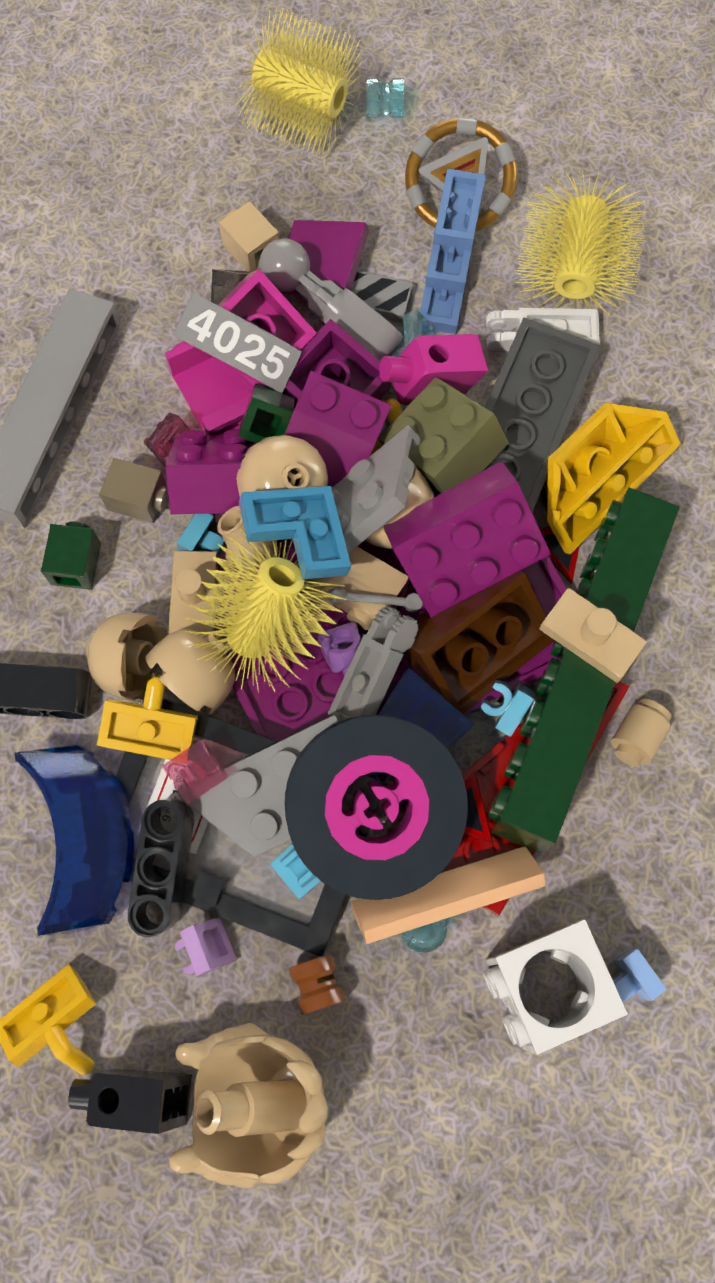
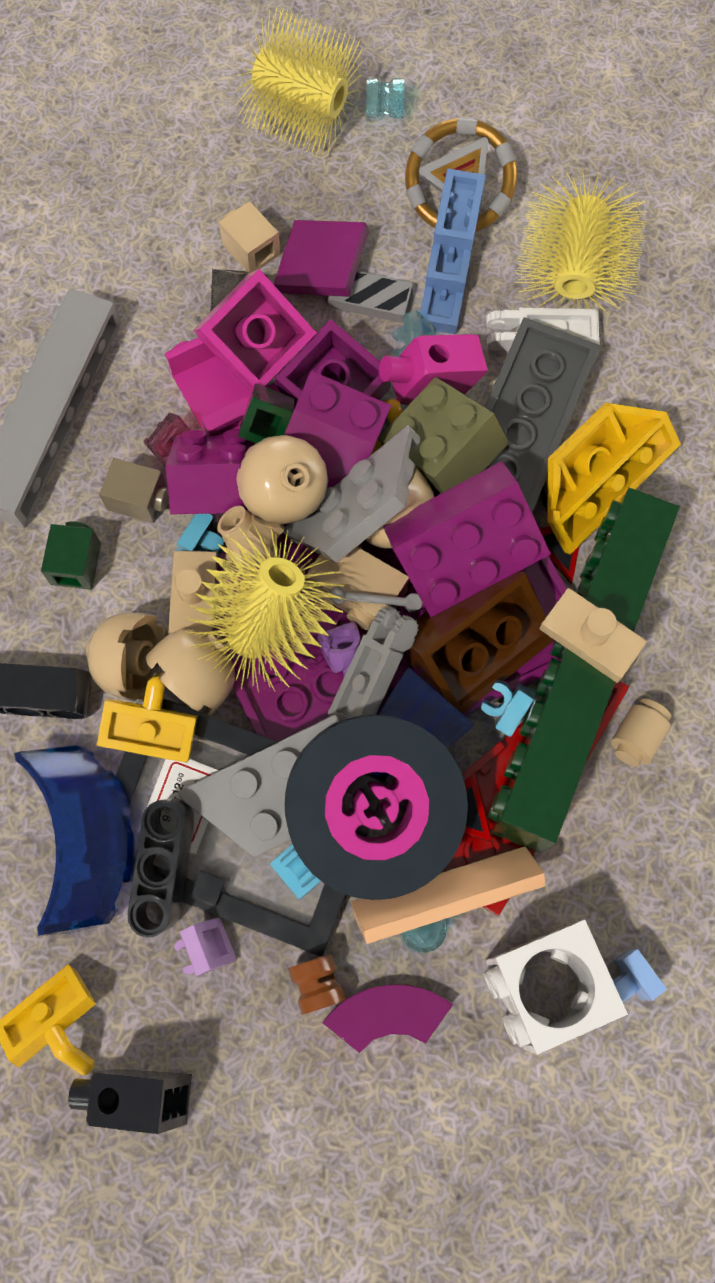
clear pink tile [162,739,229,805] -> none
tan piece [169,1023,328,1189] -> none
light grey sticker [173,292,302,393] -> none
dark azure plate [239,486,351,580] -> none
light grey beam [259,238,403,362] -> none
none -> magenta tile [322,984,453,1053]

